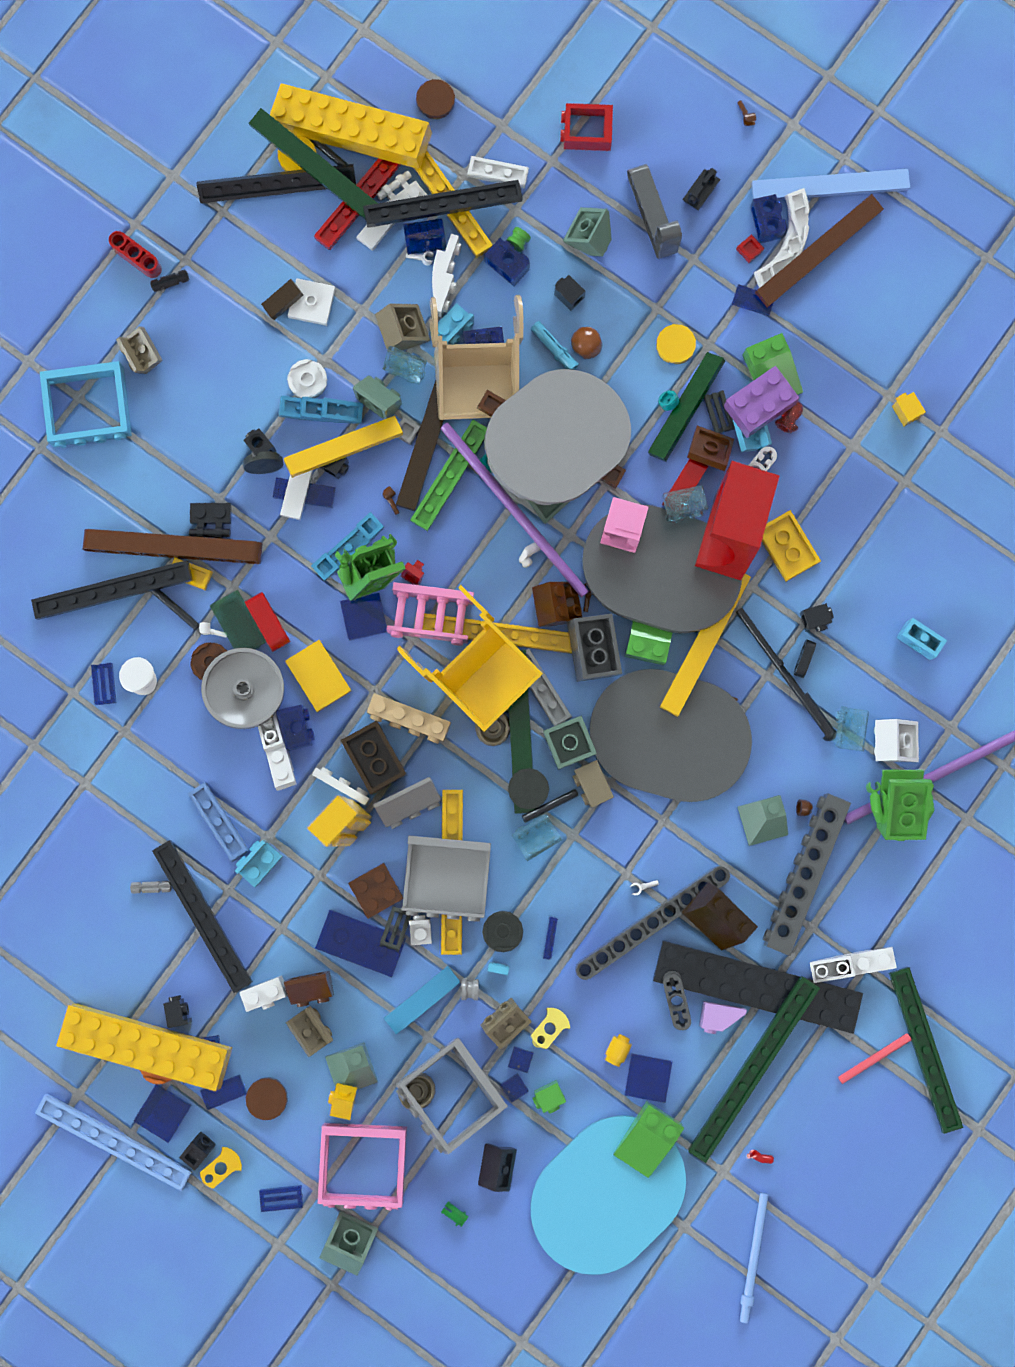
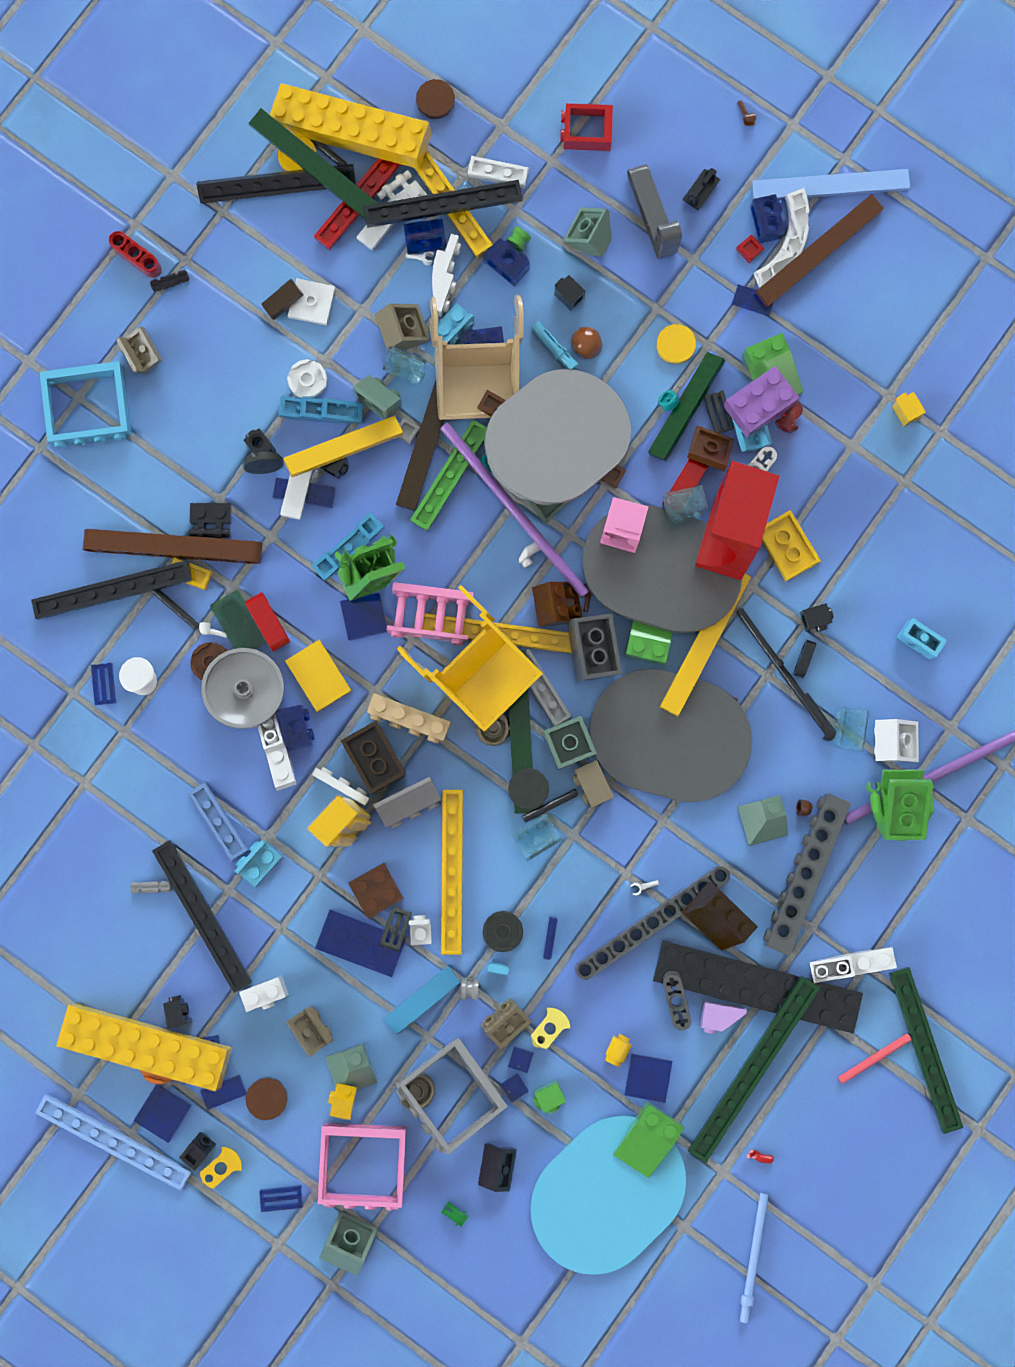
reddish brown slope [284,970,334,1007] -> none
reddish brown hand [383,486,400,515] -> none
red tile [401,560,424,585] -> none
light grey panel [401,836,491,922] -> none

